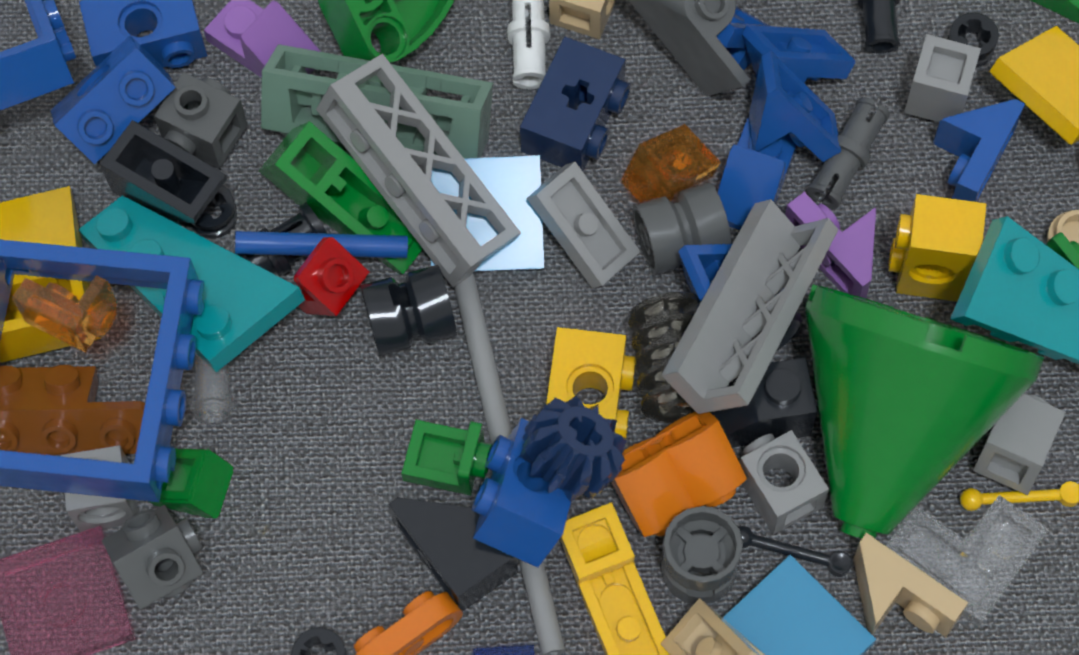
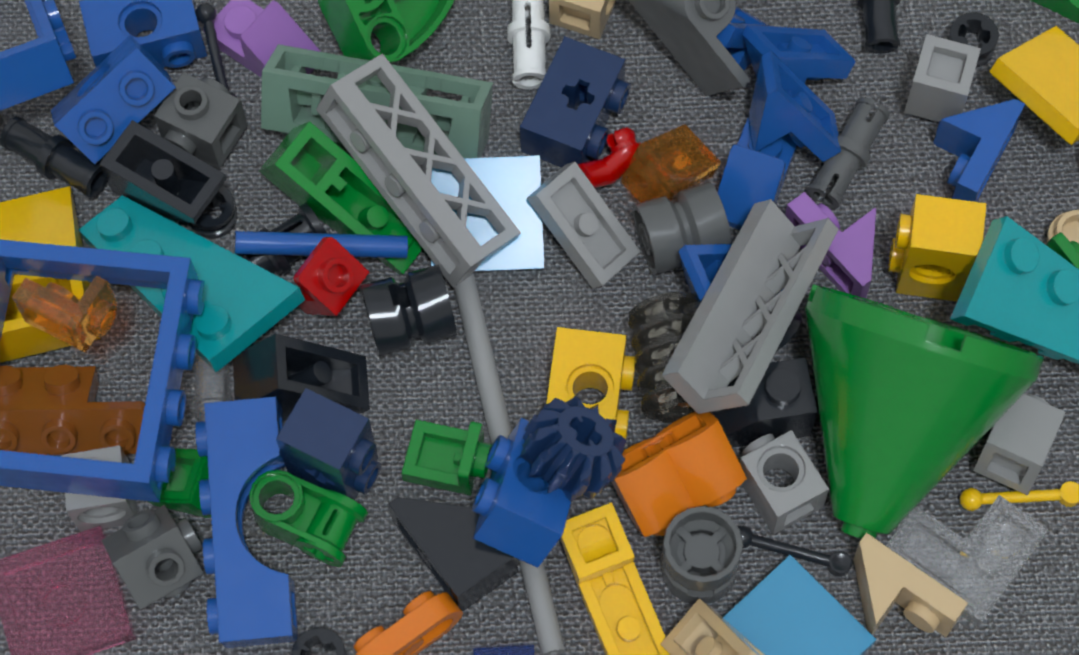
none -> black pin [0,116,107,198]
none -> black hinge [195,3,237,97]
none -> blue arch [195,397,298,648]
none -> black slope [233,333,370,421]
none -> green piece [249,470,368,567]
none -> dark blue brick [276,388,381,501]
none -> red arm [578,127,642,188]

